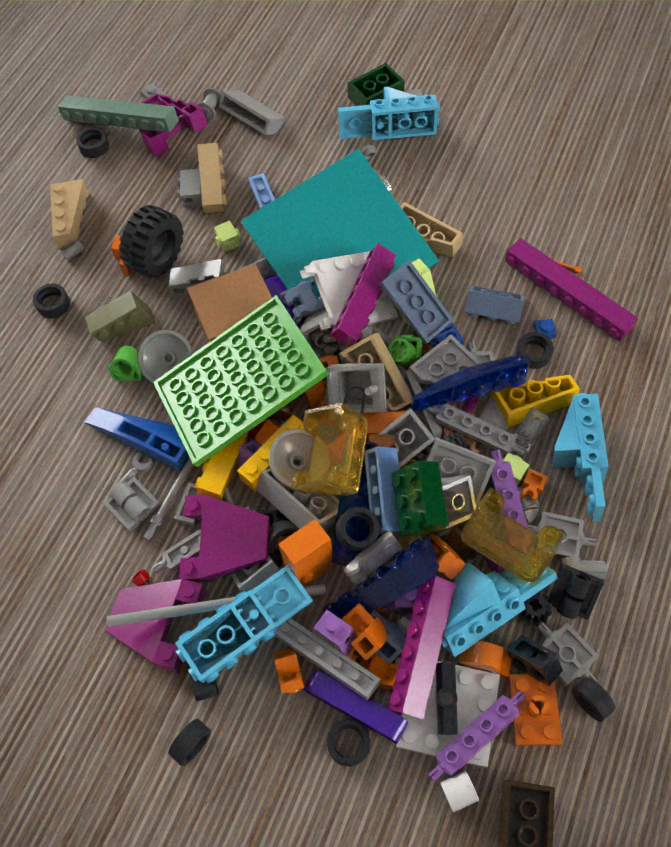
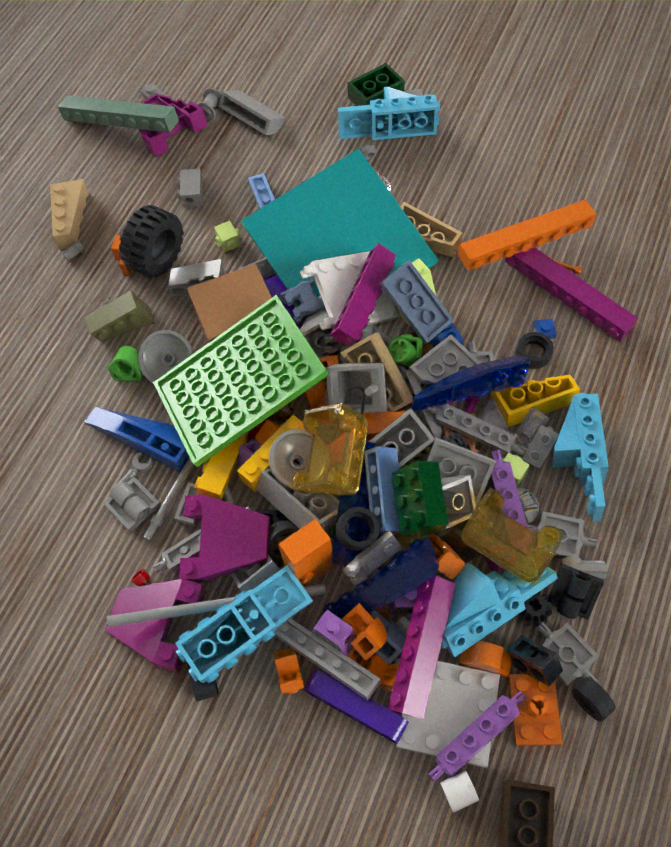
black tyre [33,283,70,319] -> none
black tyre [76,127,109,158] -> none
black tyre [168,719,211,766] -> none
tan wedge [197,143,227,213] -> none
black tyre [327,719,370,767] -> none
clear orange slope [368,434,397,448] -> none
black piece [436,662,458,735] -> none
sand blue slope [465,285,524,324] -> none
orange plate [520,468,548,504] -> none
none -> orange brick [458,199,597,271]
none -> light grey hinge [522,425,559,469]

